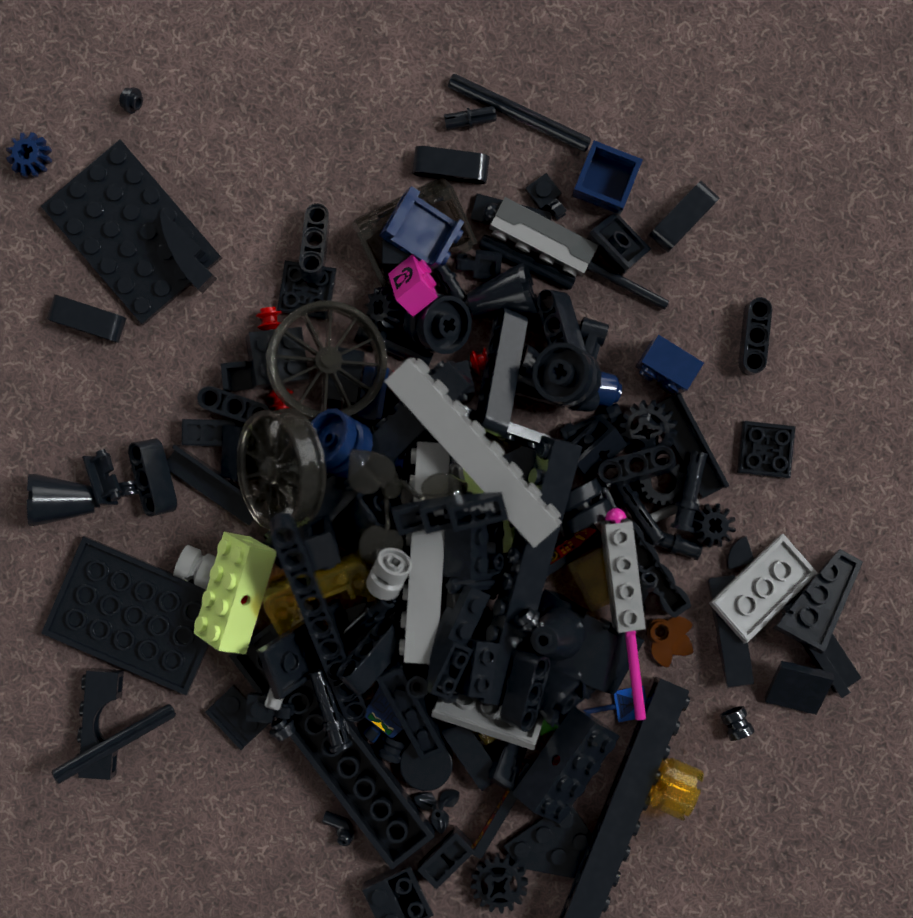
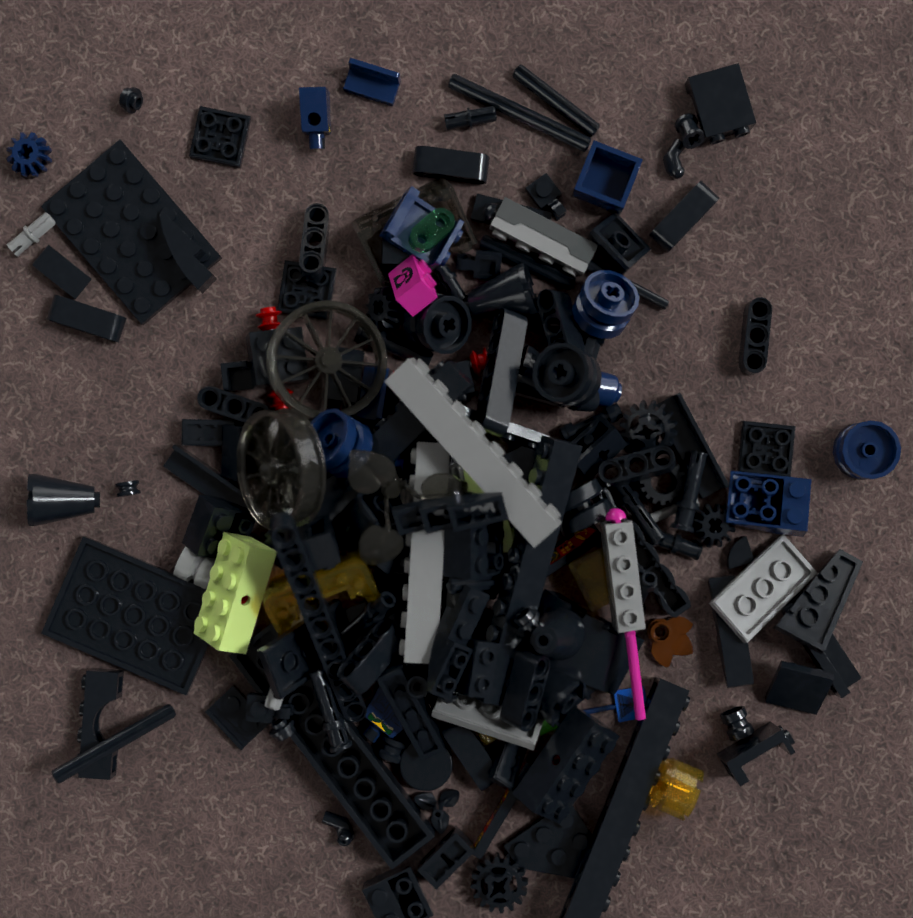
black hinge [82,449,122,505] -> none
black beam [128,438,177,517] -> none
light grey wheel [366,548,412,600] -> none
dark blue piece [635,335,704,395] -> none
none -> light grey axle [7,212,55,257]
none -> black slope [32,244,92,299]
none -> black slope [182,495,258,558]
none -> black tile [189,106,251,168]
none -> dark blue torso [299,87,331,150]
none -> dark blue panel [343,58,401,106]
none -> clear green plate [408,208,455,253]
none -> black axle [513,64,600,137]
none -> dark blue wheel [572,270,639,339]
none -> black arm [663,139,685,179]
none -> black bush [675,113,705,149]
none -> black panel [684,63,756,145]
none -> black panel [717,722,796,786]
none -> dark blue slope [726,471,812,537]
none -> dark blue wheel [833,420,901,480]

